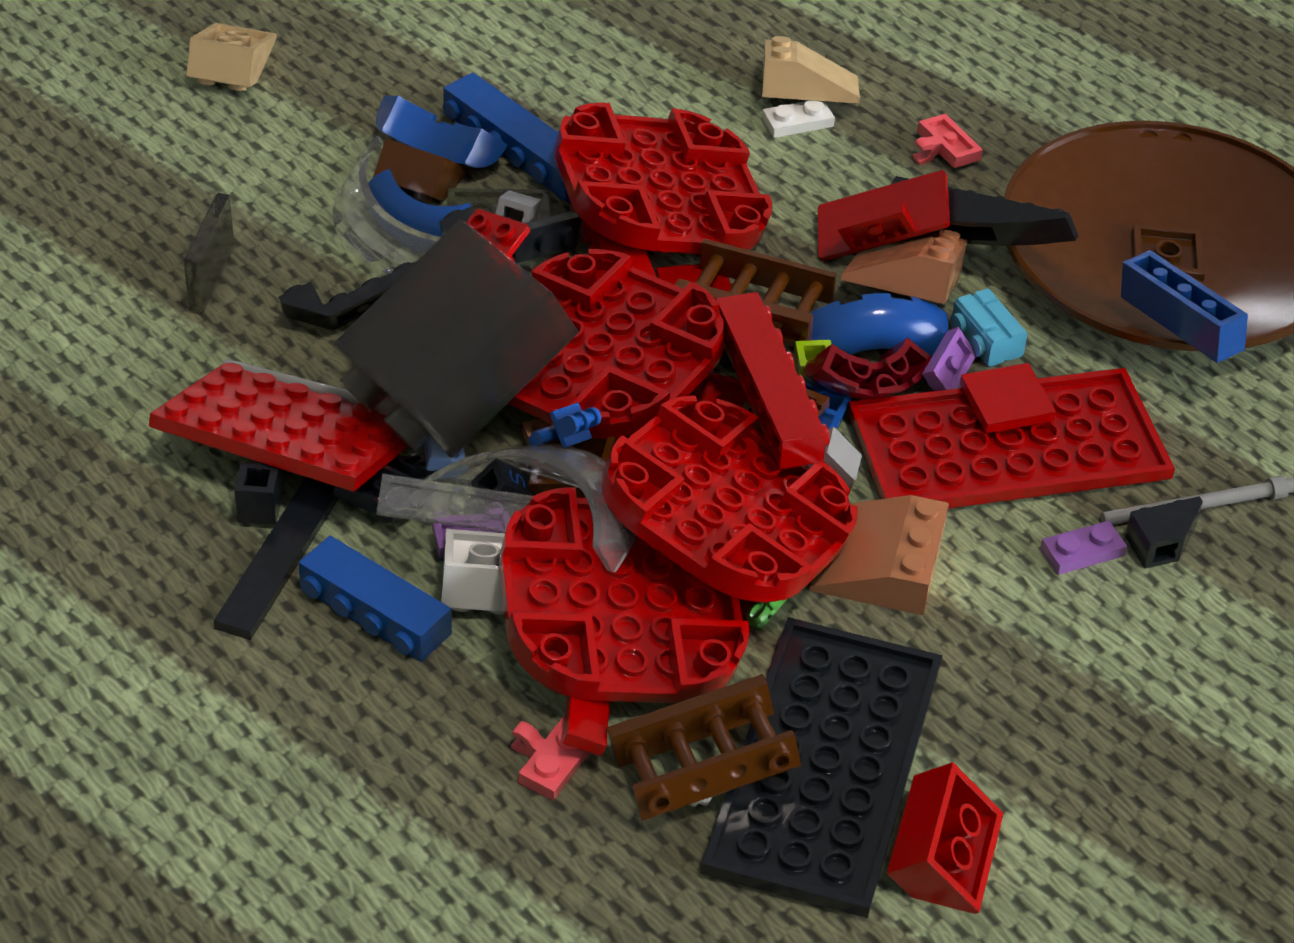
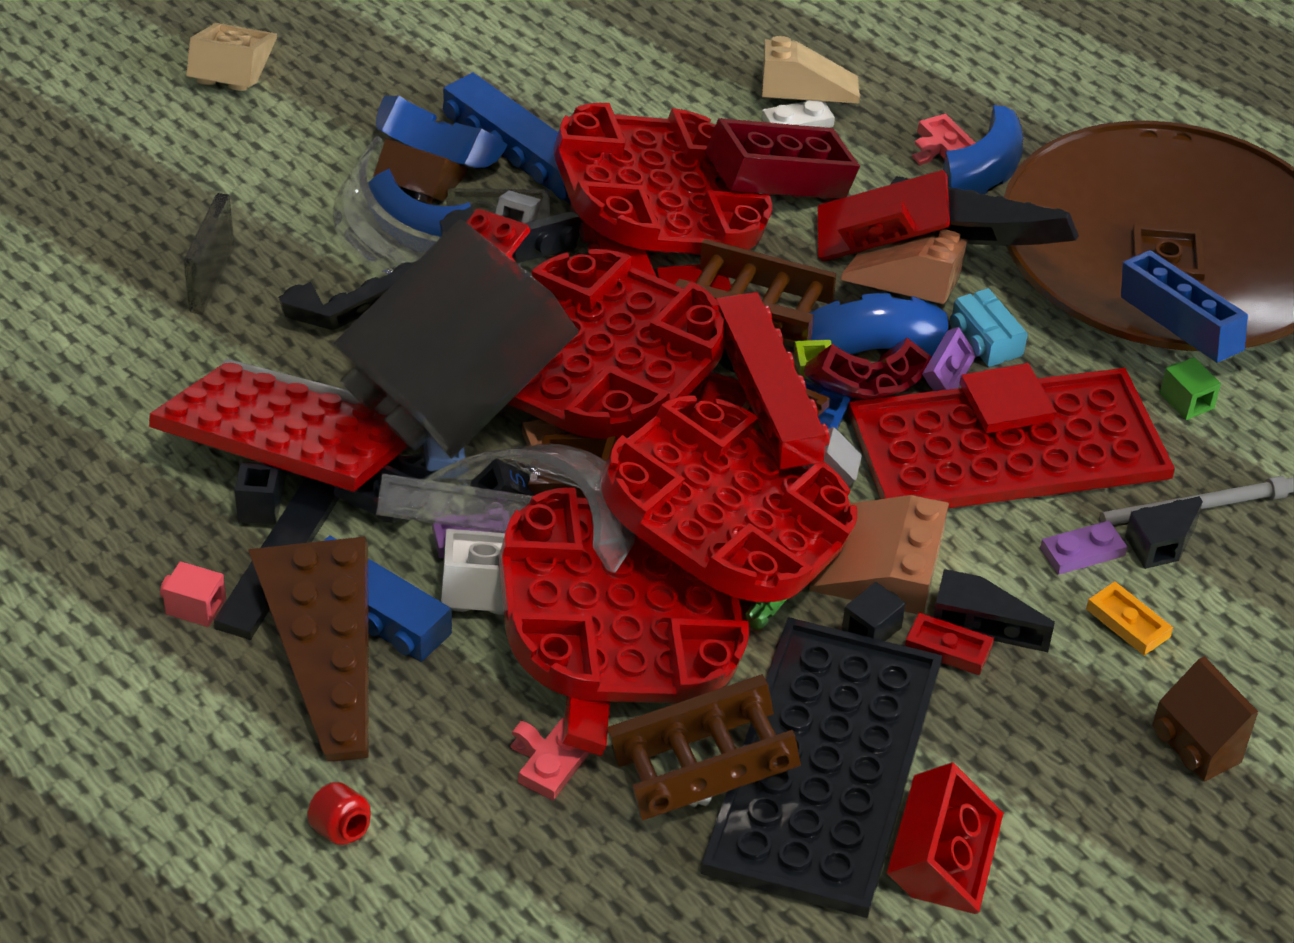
blue arm [529,403,601,449] -> none
none -> coral brick [160,561,226,627]
none -> reddish brown wing [248,536,369,761]
none -> red head [307,782,371,845]
none -> dark red brick [705,118,860,200]
none -> black brick [842,582,906,641]
none -> red plate [905,613,994,676]
none -> black slope [934,569,1055,652]
none -> blue brick [943,105,1023,194]
none -> light orange plate [1086,581,1173,656]
none -> reddish brown slope [1152,656,1258,782]
none -> bright green brick [1160,357,1221,420]

